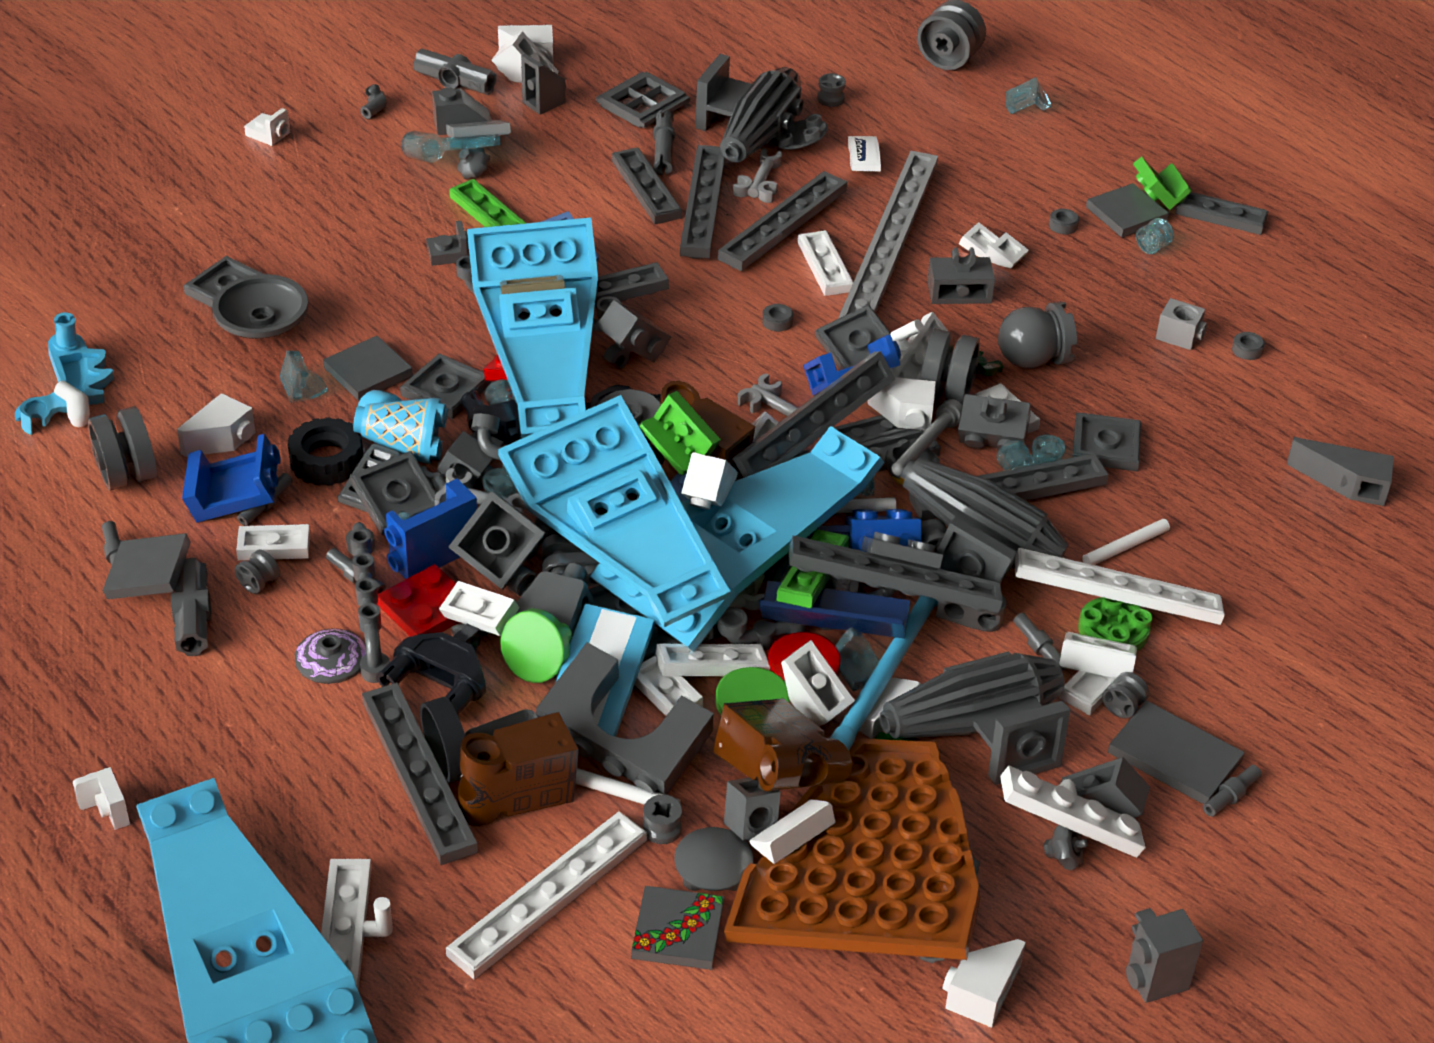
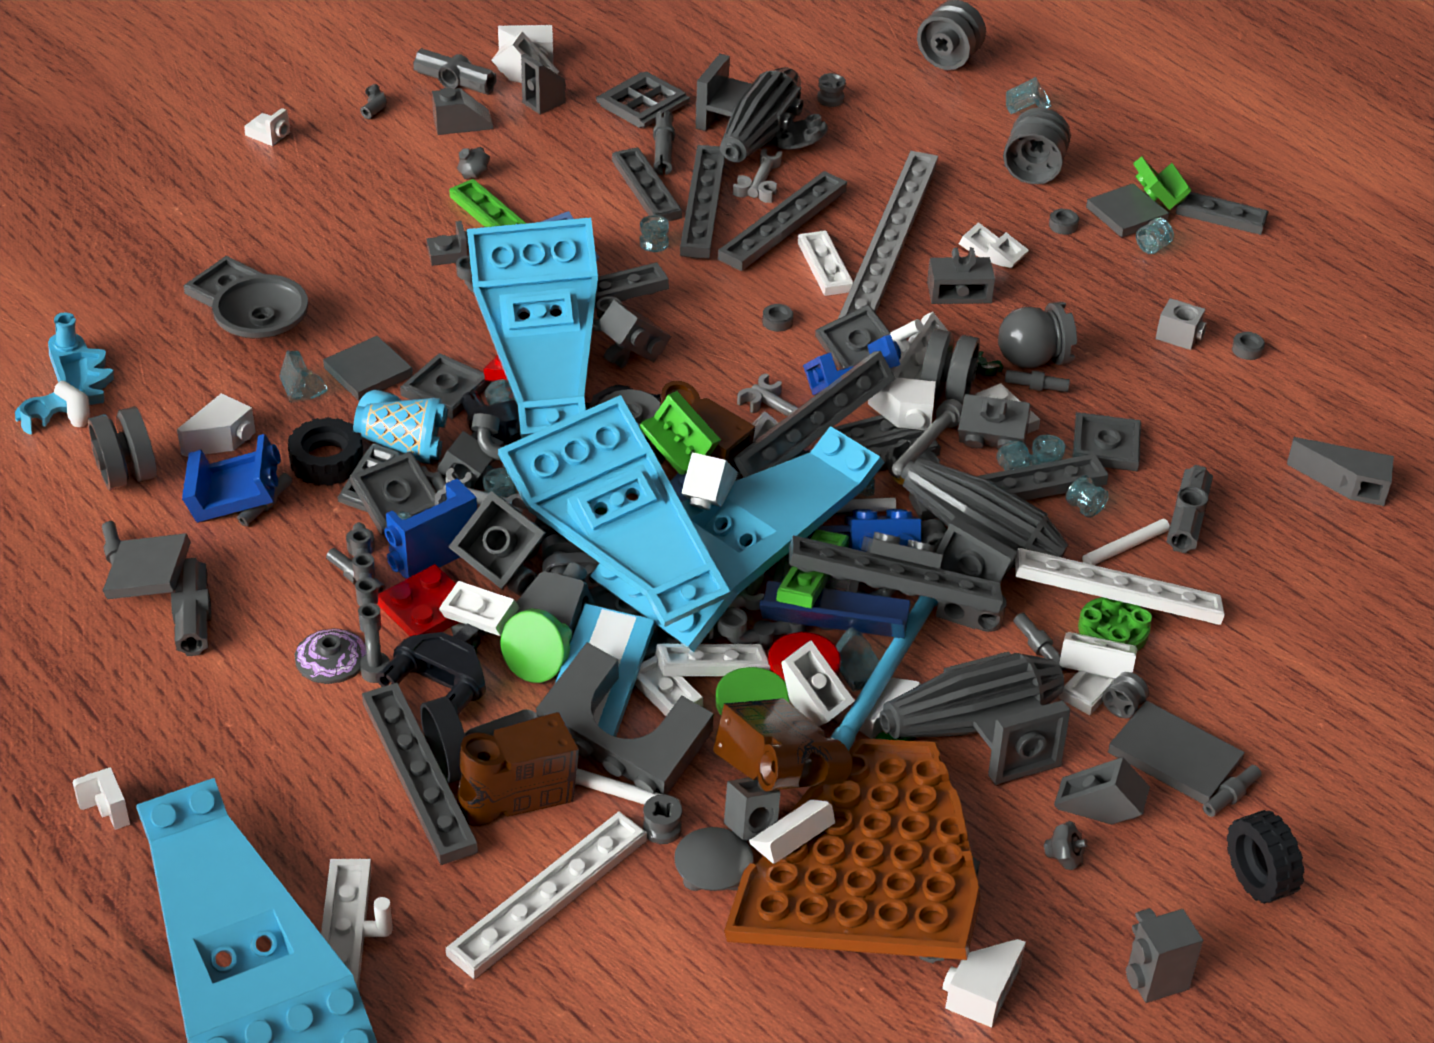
dark grey wheel [235,549,280,594] -> none
white plate [236,524,310,560] -> none
clear light blue piece [401,131,501,163] -> none
light grey tile [446,120,511,139] -> none
dark tan tile [500,275,565,294] -> none
dark grey tile [631,886,724,970] -> none
white slope [848,136,881,171] -> none
white plate [1000,766,1146,858] -> none
none -> clear light blue wheel [639,215,669,252]
none -> dark grey wheel [1003,108,1071,184]
none -> dark grey bar [1005,370,1070,392]
none -> clear light blue wheel [1066,475,1109,518]
none -> dark grey piece [1166,465,1213,553]
none -> black tyre [1226,810,1305,904]

